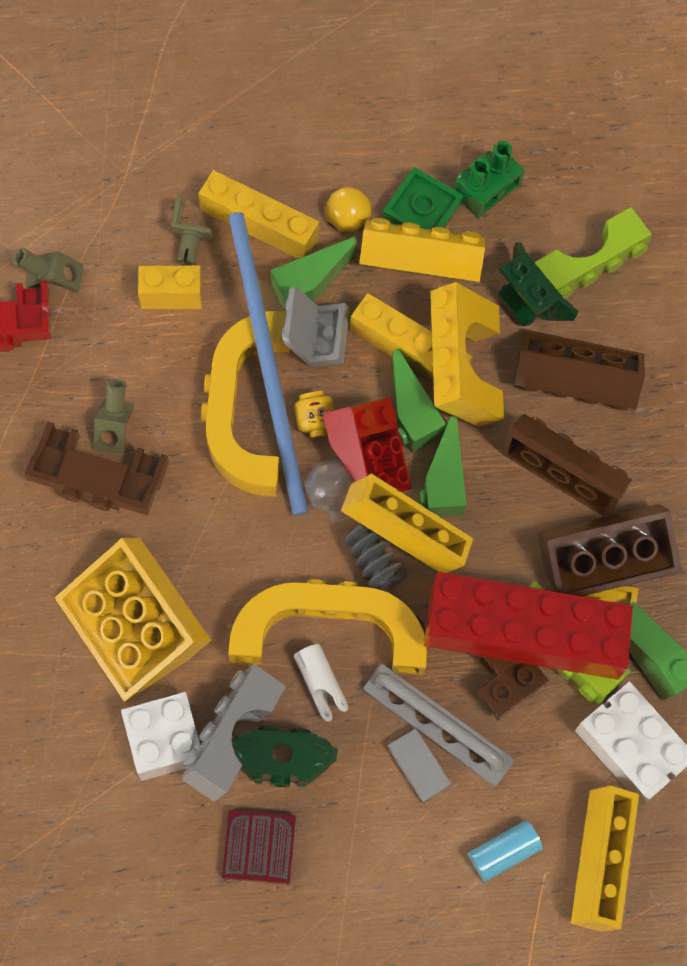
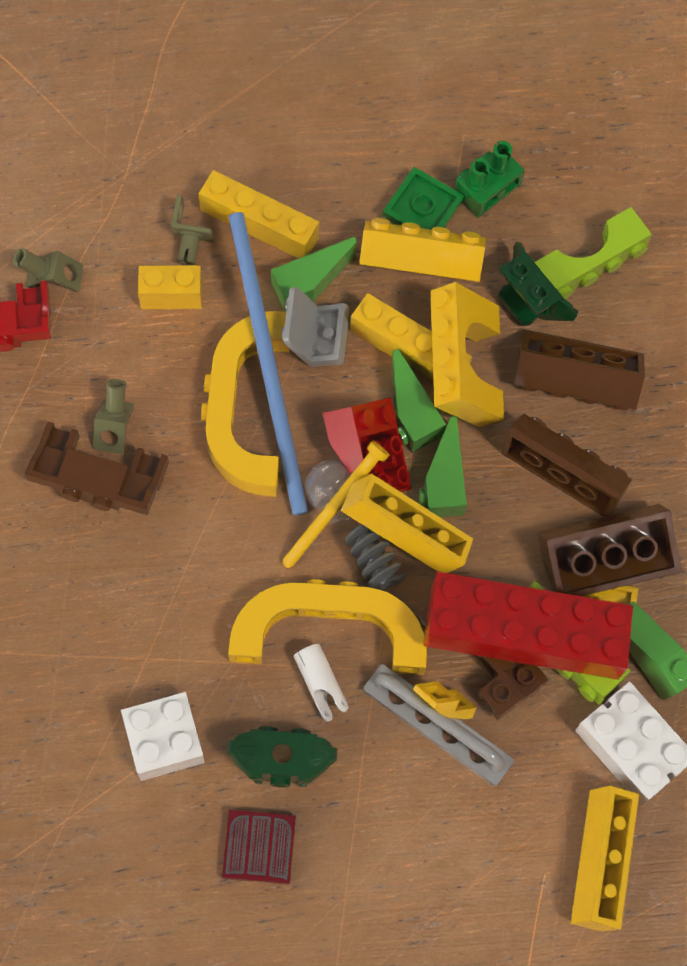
yellow slope [55,538,212,702] -> none
light grey arch [181,664,286,802] -> none
yellow head [293,391,335,438] -> none
yellow hair [324,187,372,232] -> none
light grey tile [388,728,452,803] -> none
medium azure brick [467,820,543,883] -> none
none -> yellow bar [282,441,389,568]
none -> yellow slope [413,681,477,719]

